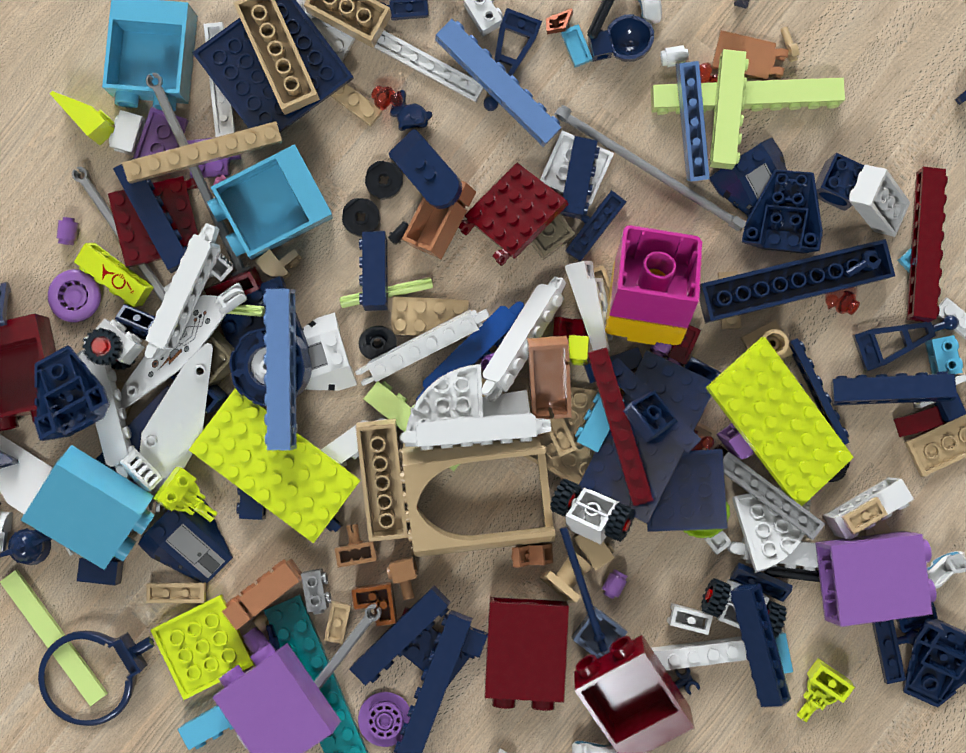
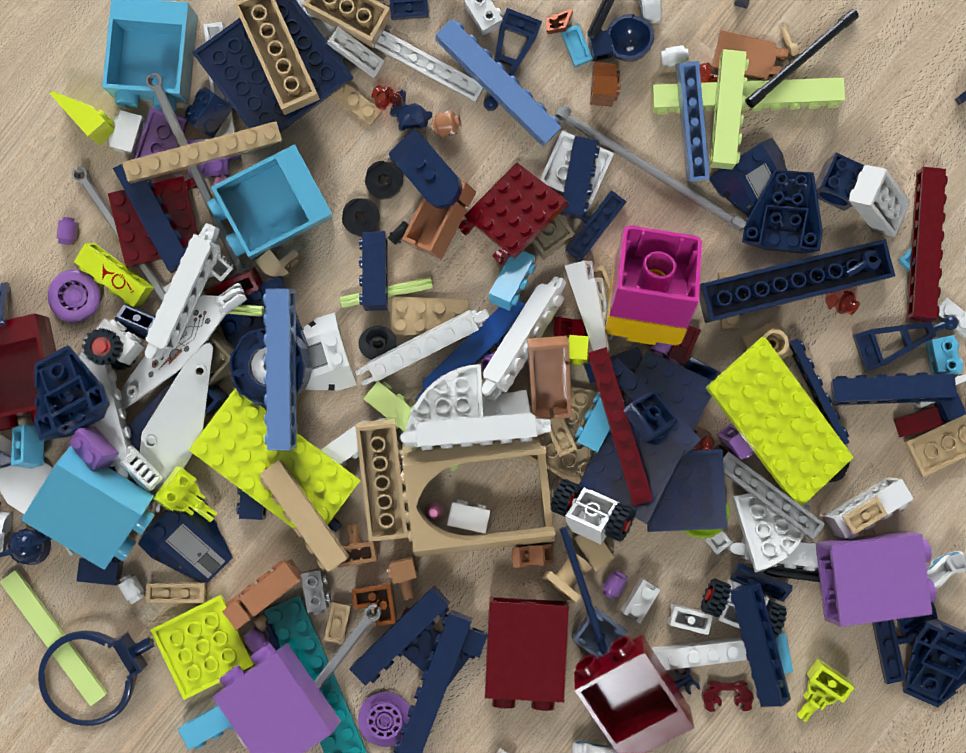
none -> medium azure brick [11,424,45,469]
none -> medium lavender brick [68,426,119,471]
none -> white brick [118,574,145,604]
none -> dark blue bracket [184,87,233,138]
none -> tan brick [259,460,349,572]
none -> white plate [326,26,384,78]
none -> bright pink cone [425,501,444,520]
none -> nougat head [432,110,462,138]
none -> white brick [447,499,490,533]
none -> medium azure brick [489,251,536,311]
none -> dark orange brick [590,62,621,107]
none -> white brick [621,577,660,623]
none -> dark red helmet [702,680,754,712]
none -> black piece [745,9,859,108]

